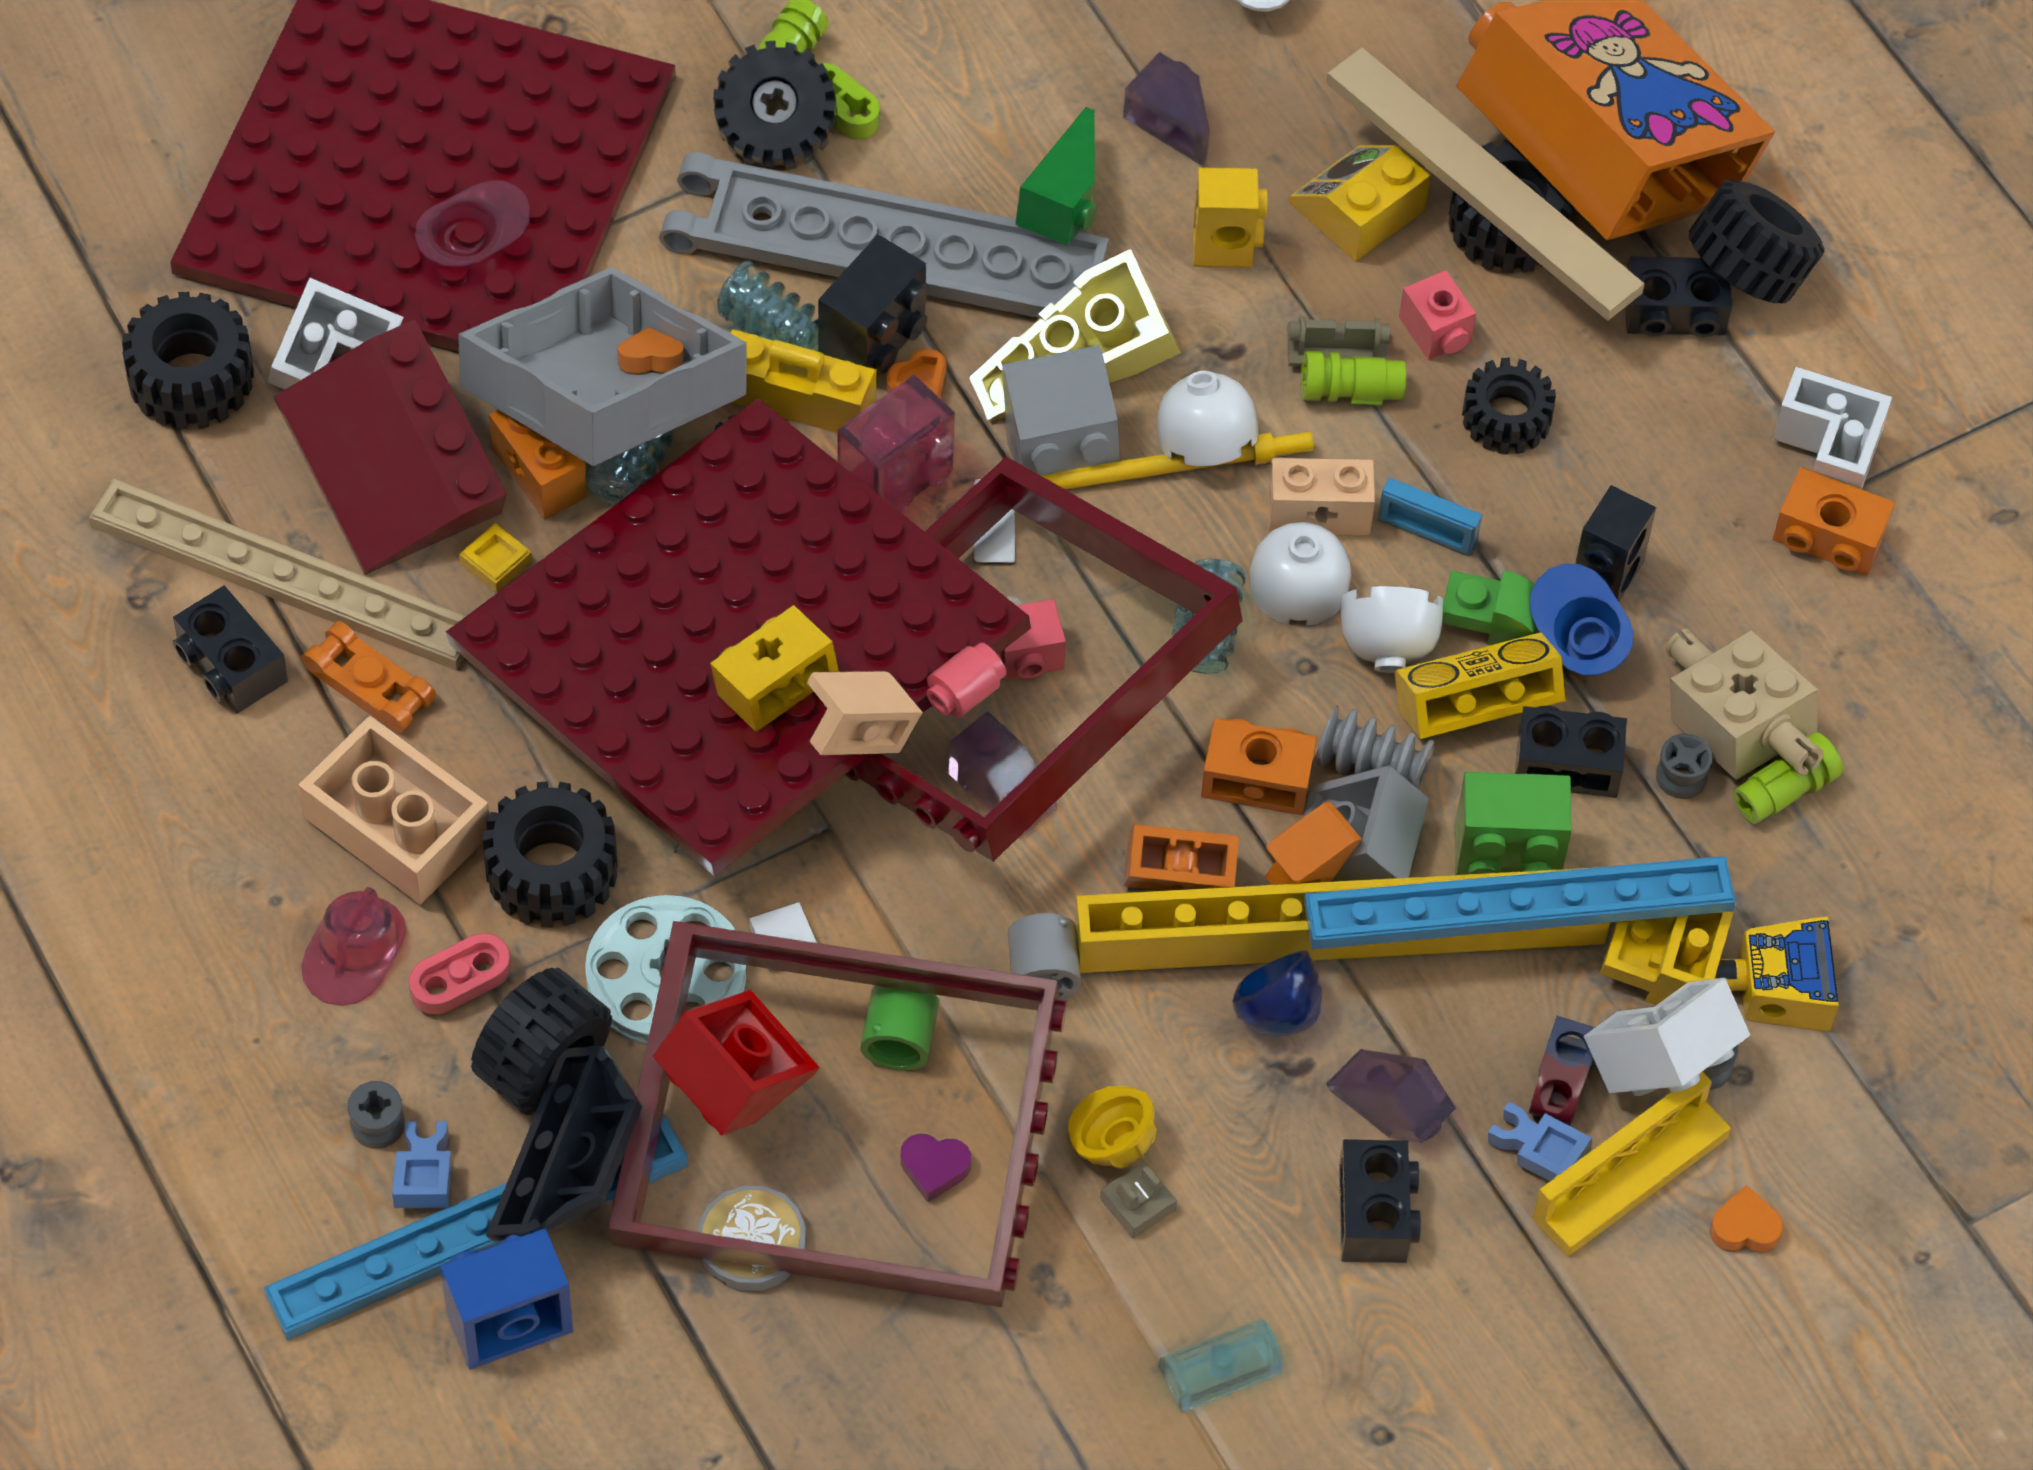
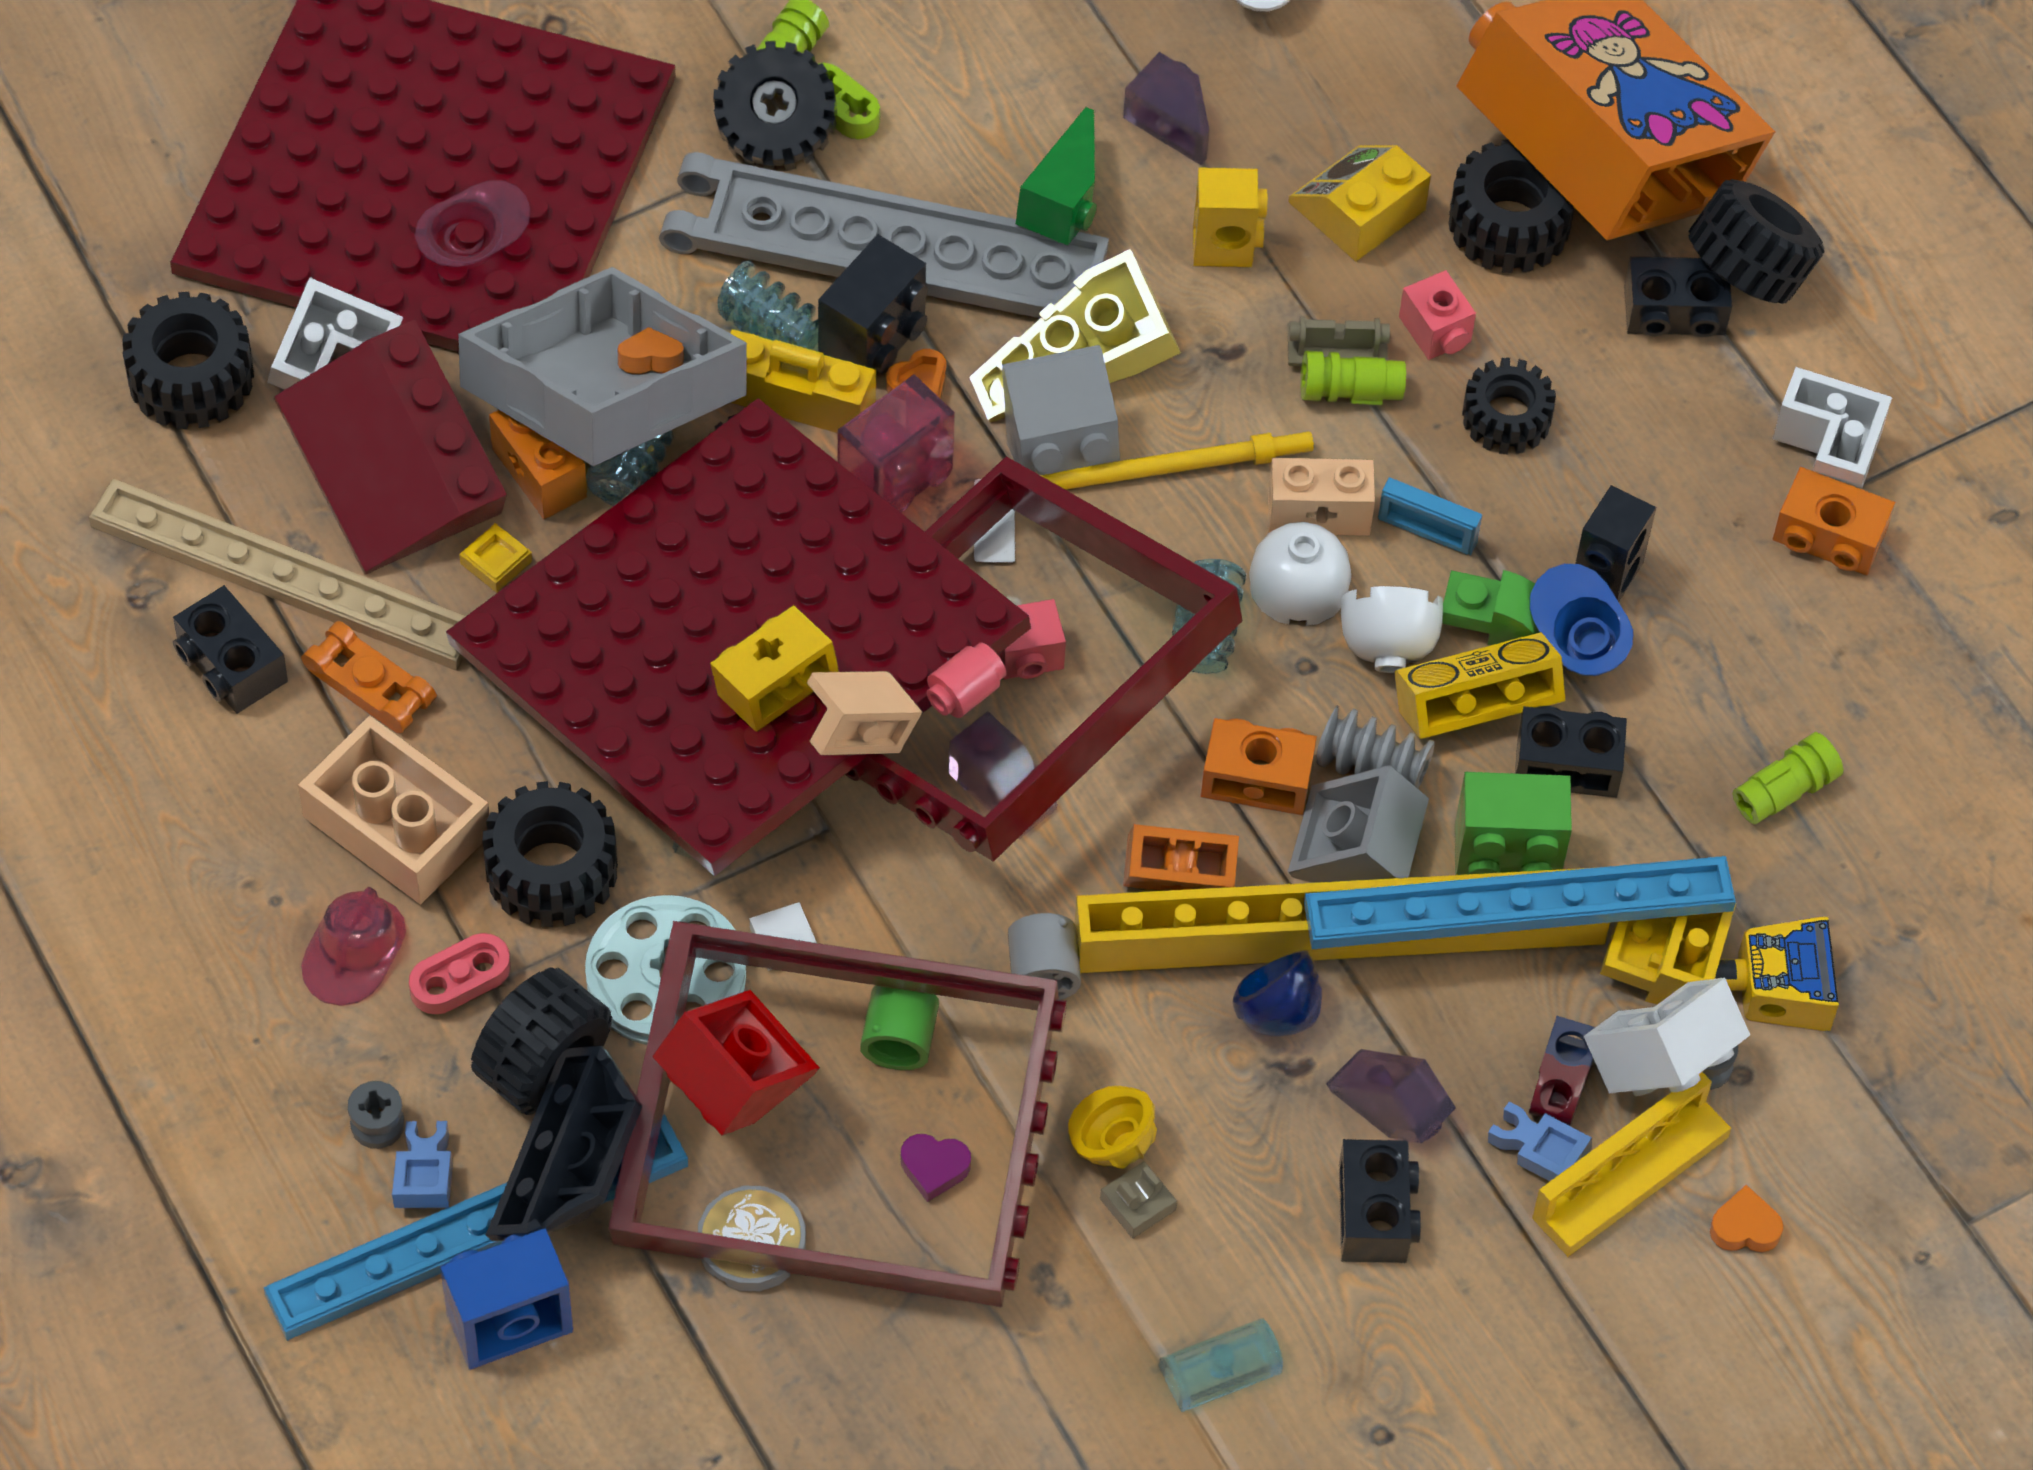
white cylinder [1157,371,1259,466] -> none
orange slope [1265,801,1362,885] -> none
tan tile [1326,47,1644,321] -> none
dark grey wheel [1656,733,1712,799] -> none
tan brick [1666,629,1824,780] -> none

